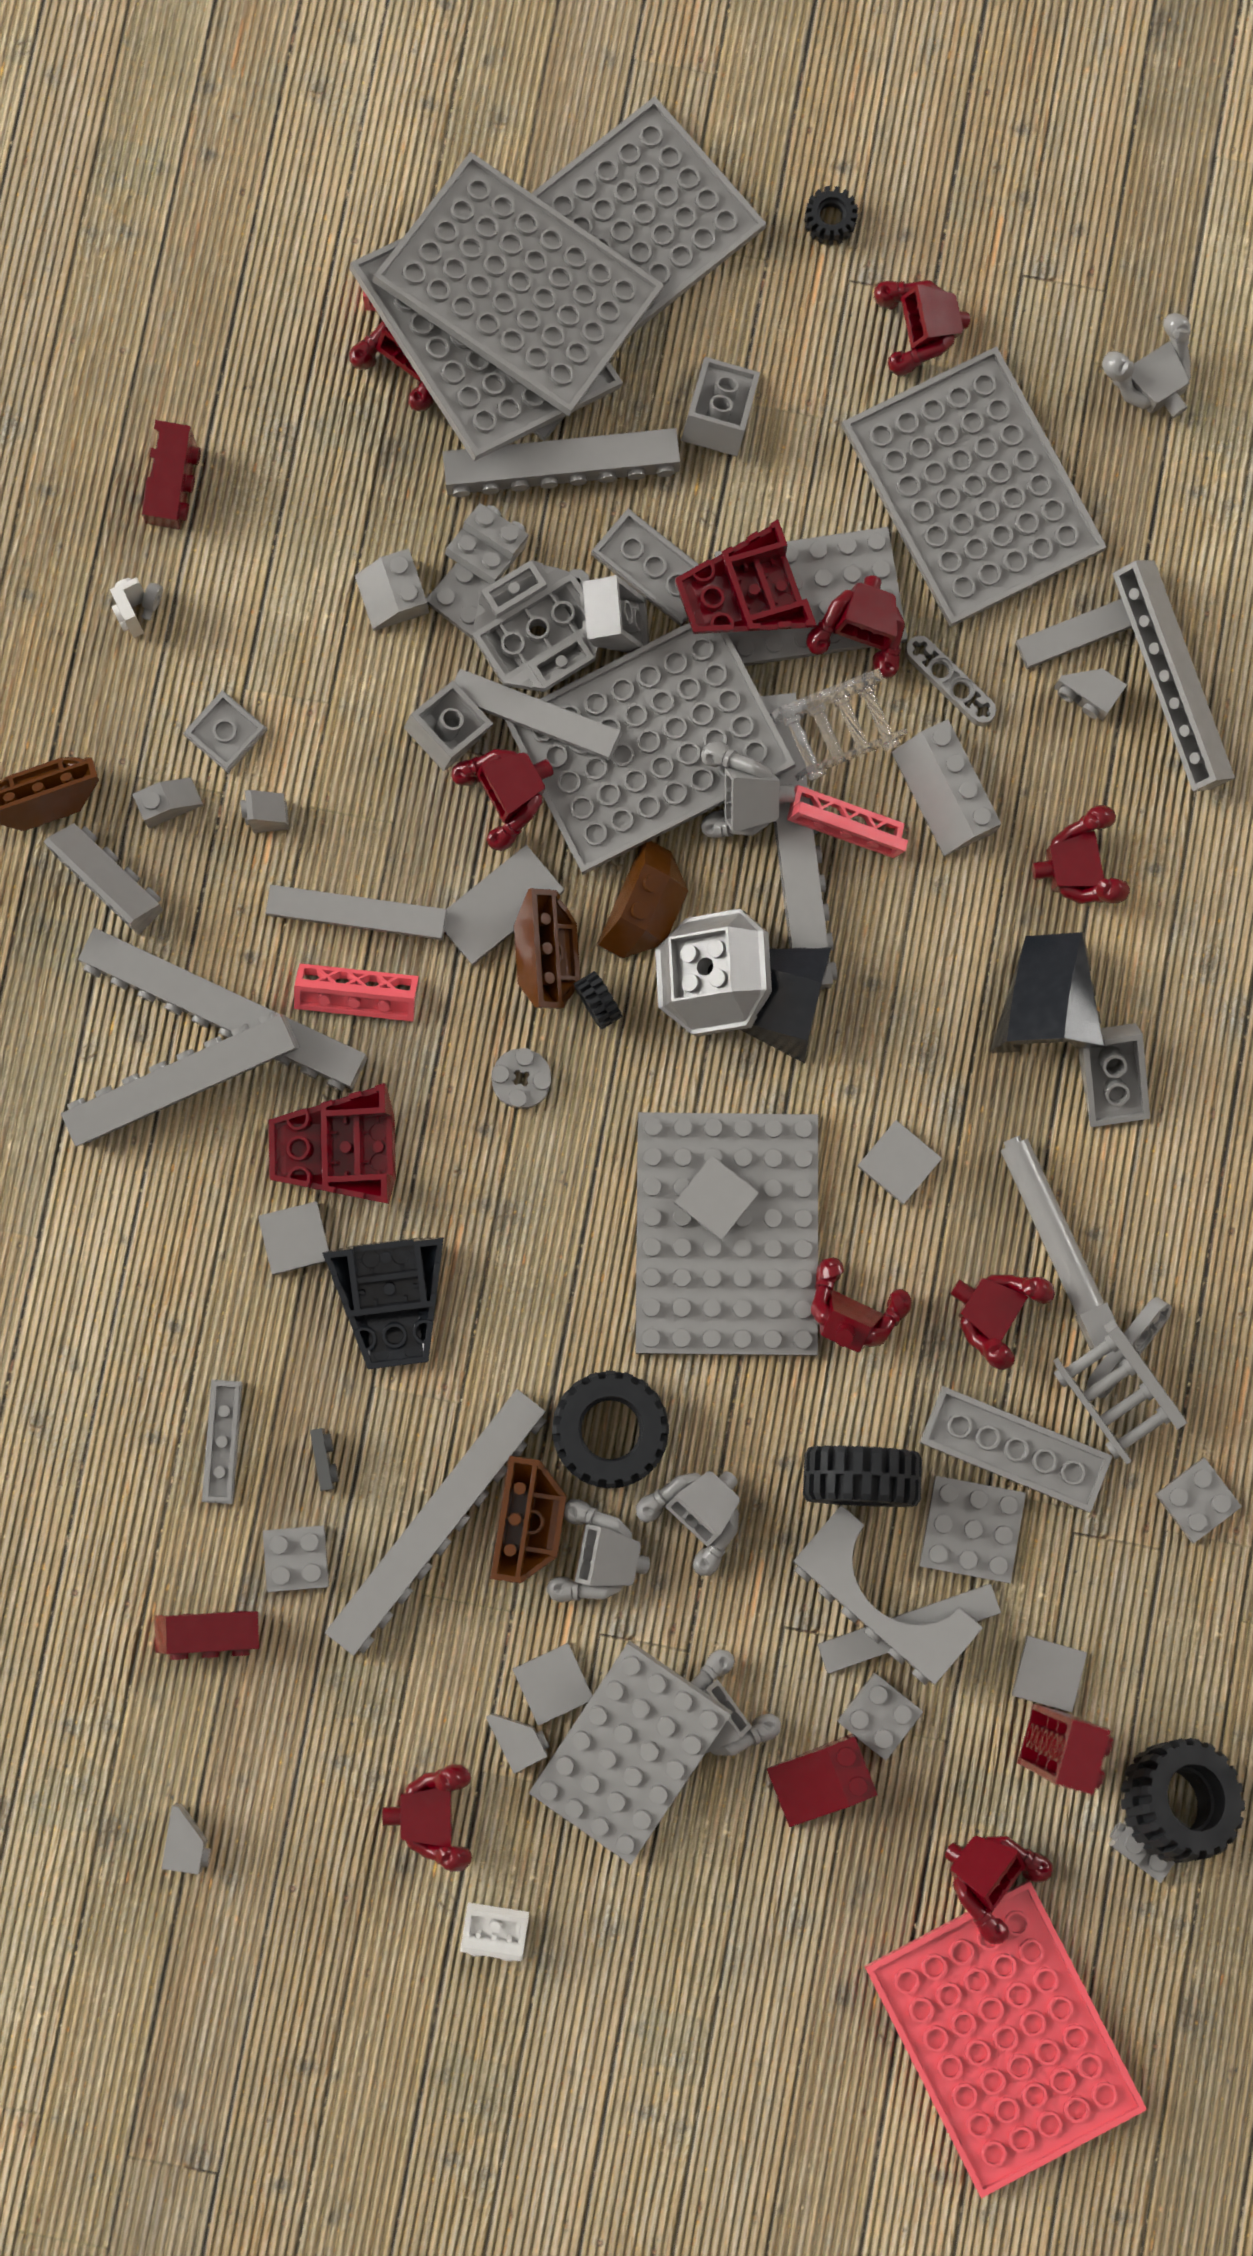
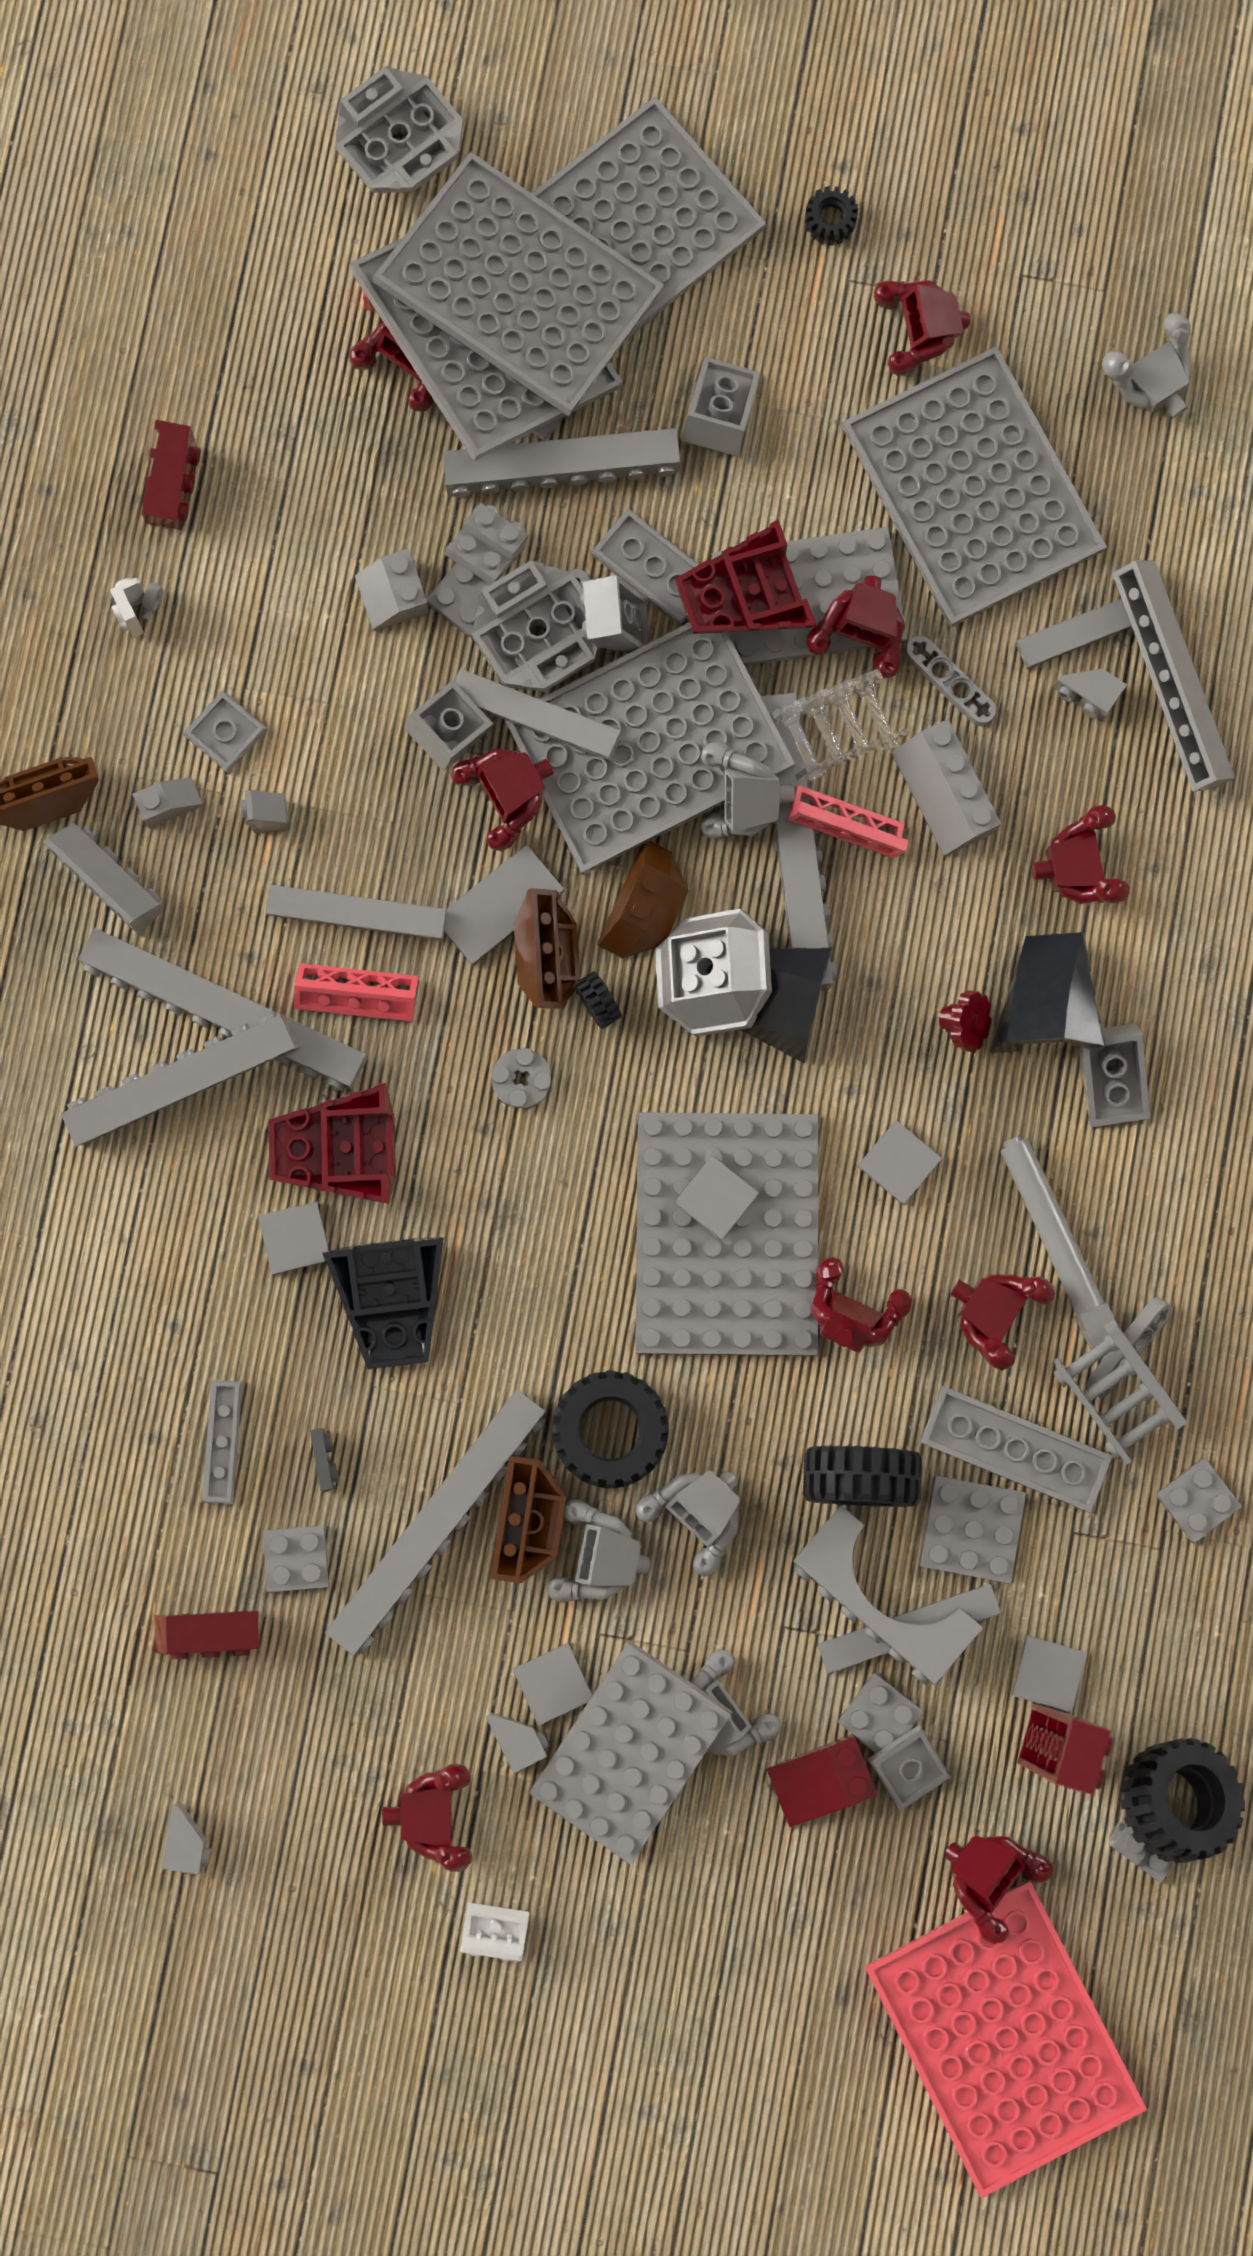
none -> light grey piece [335,66,463,193]
none -> light grey tile [868,1725,952,1811]
none -> dark red plant [939,990,992,1052]

